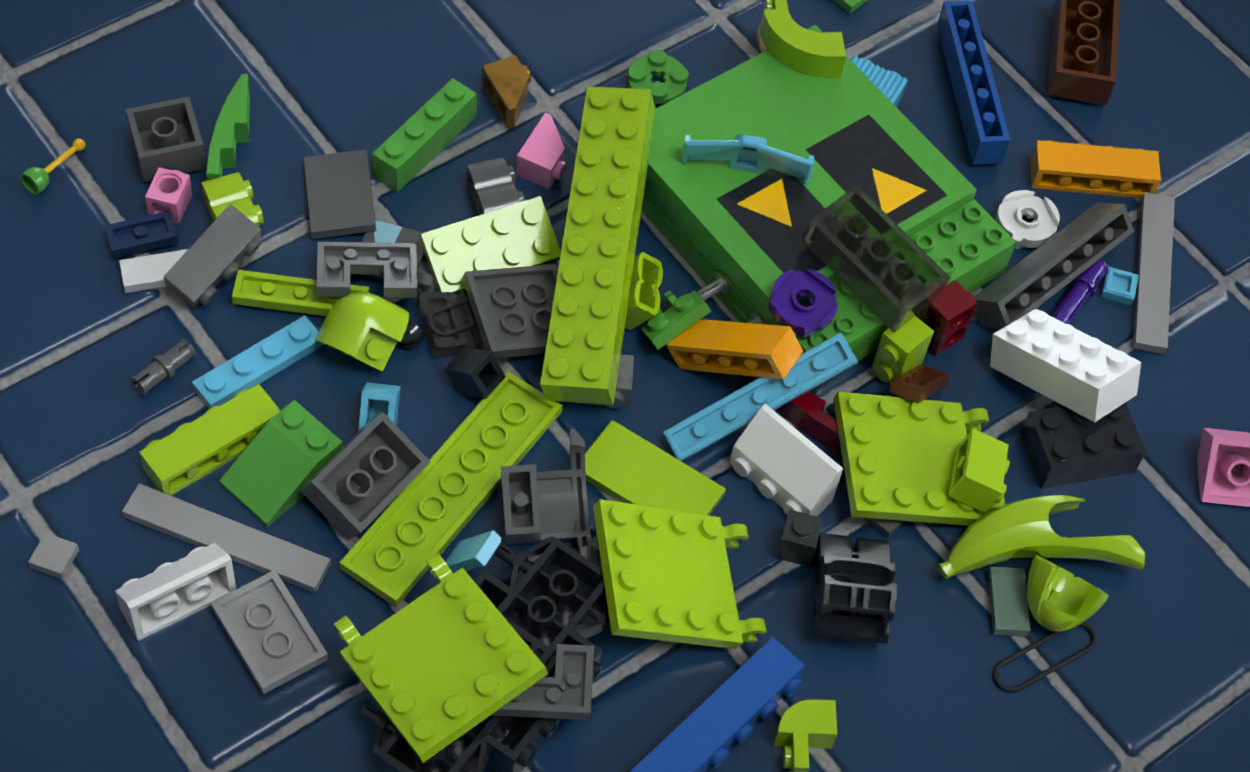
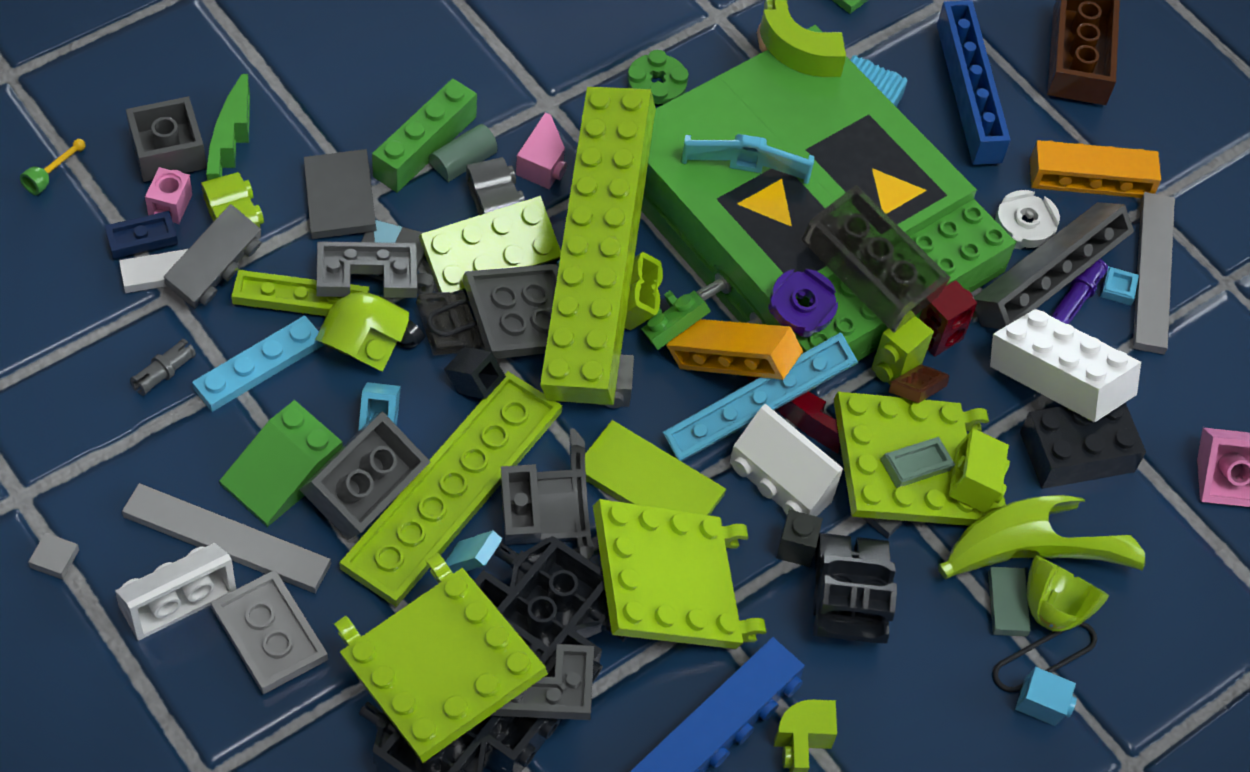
lime brick [139,384,280,496] -> none
pearl gold slope [482,55,531,130] -> none
none -> sand green brick [429,124,497,182]
none -> sand green tile [880,437,955,488]
none -> medium azure brick [1015,667,1077,726]

